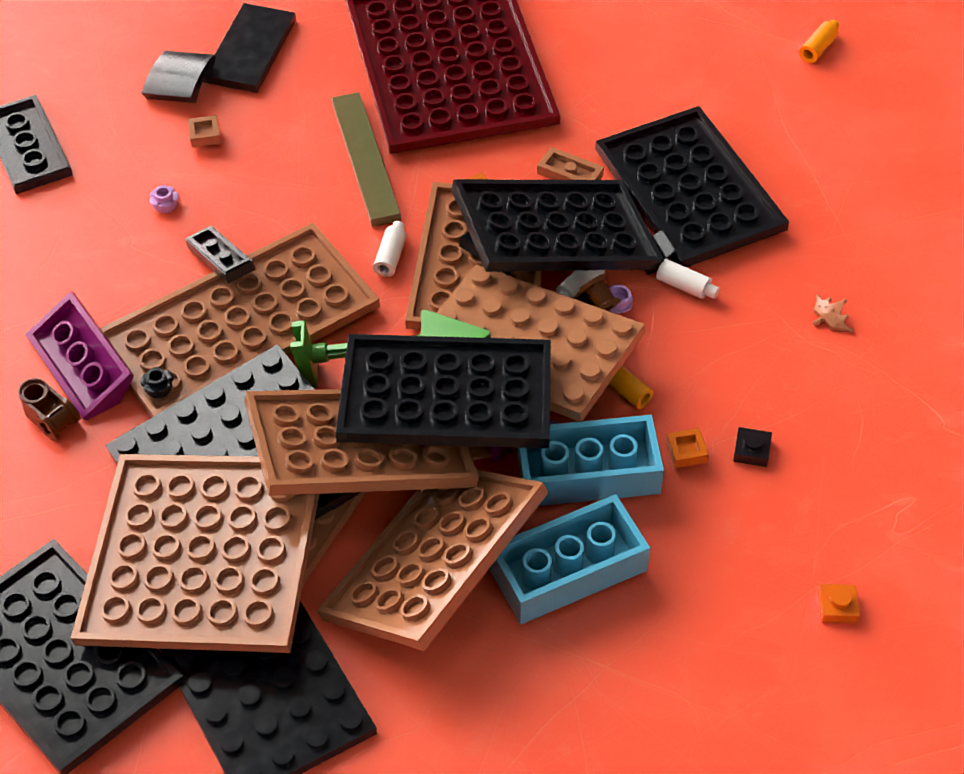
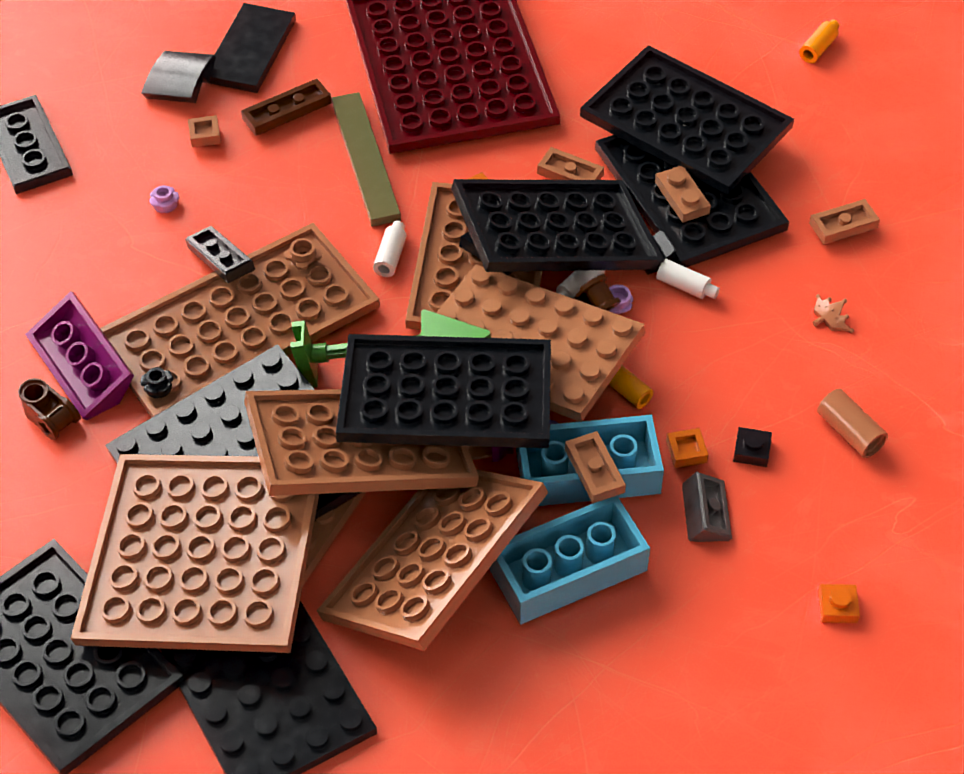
none -> reddish brown plate [241,78,332,136]
none -> nougat plate [284,238,322,270]
none -> nougat plate [565,431,626,504]
none -> black plate [580,45,794,195]
none -> nougat plate [655,166,711,223]
none -> flat silver slope [682,472,732,542]
none -> nougat plate [809,199,880,245]
none -> nougat pin [817,389,888,458]

